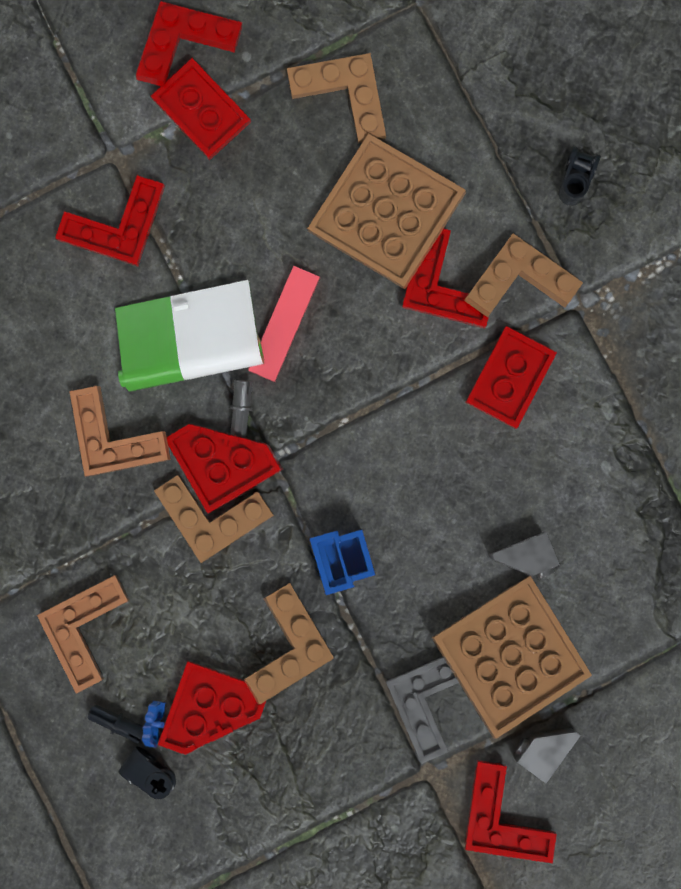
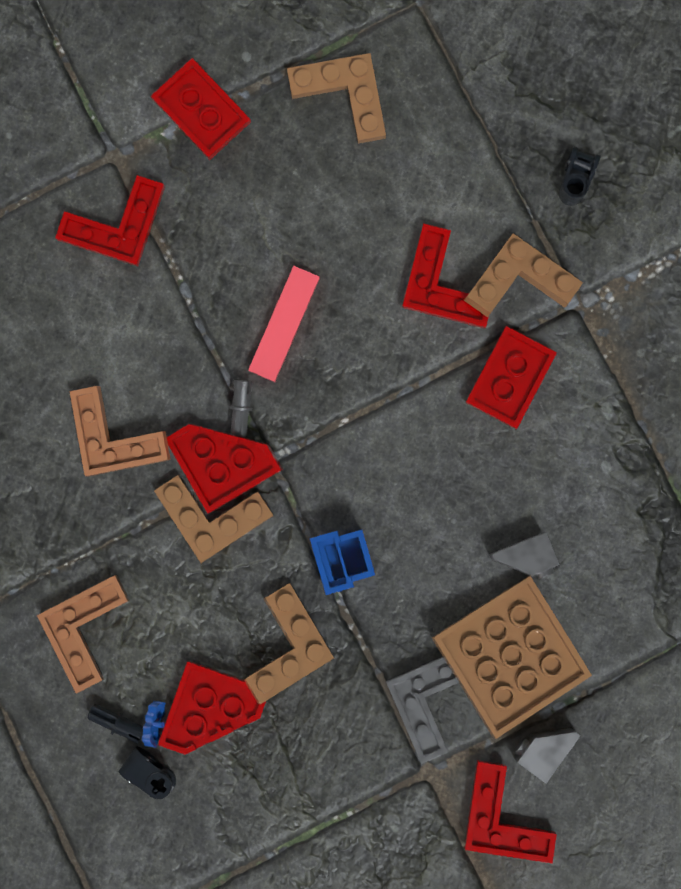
door [115,280,264,392] -> none
red plate [136,1,242,87] -> none
medium nougat plate [307,133,466,289] -> none

